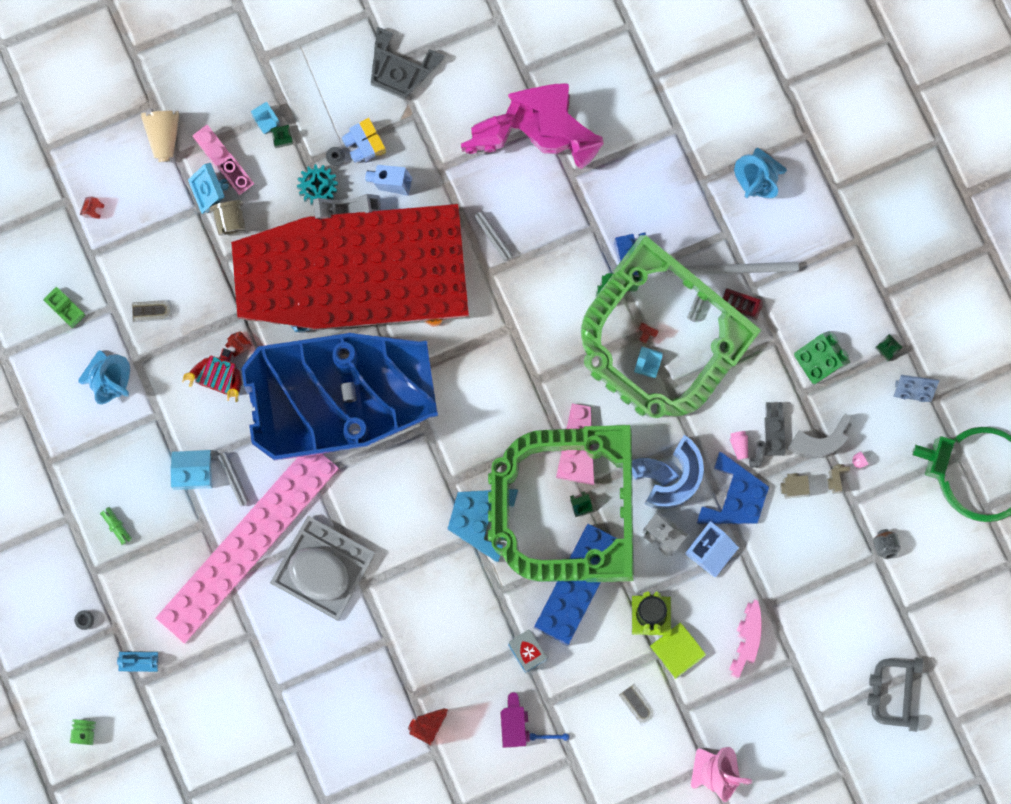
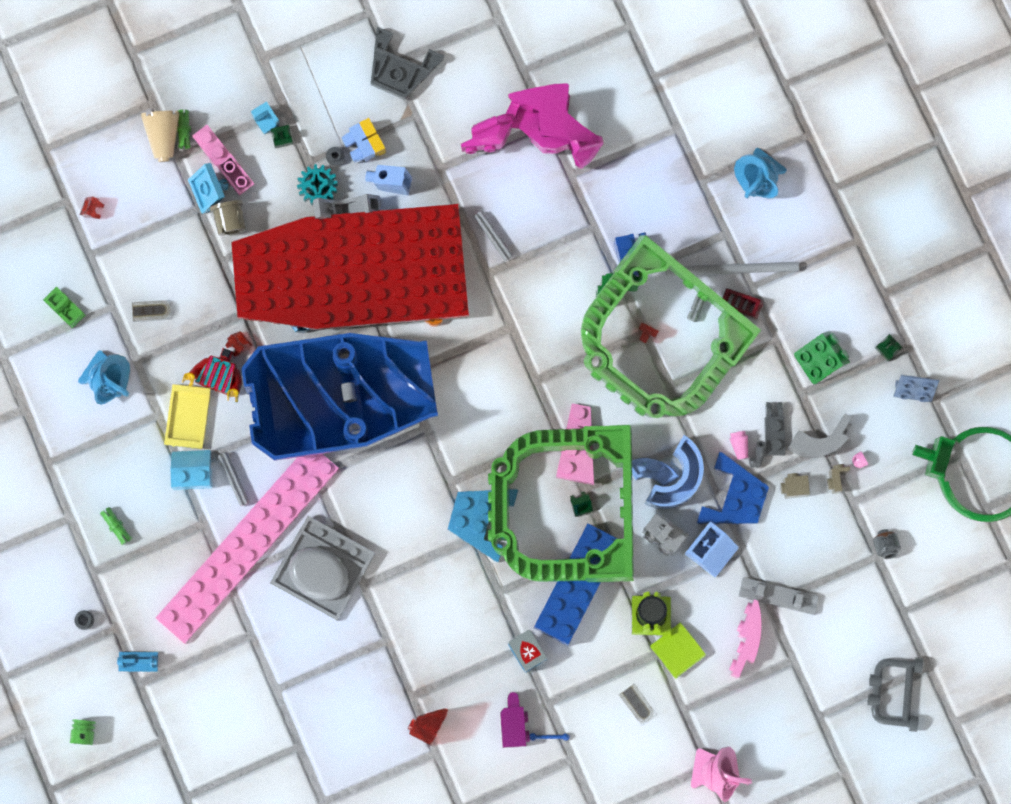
medium azure panel [634,346,663,378] -> none
none -> light yellow piece [164,384,211,449]
none -> bright green pin [177,109,191,149]
none -> light grey hinge [738,577,819,615]

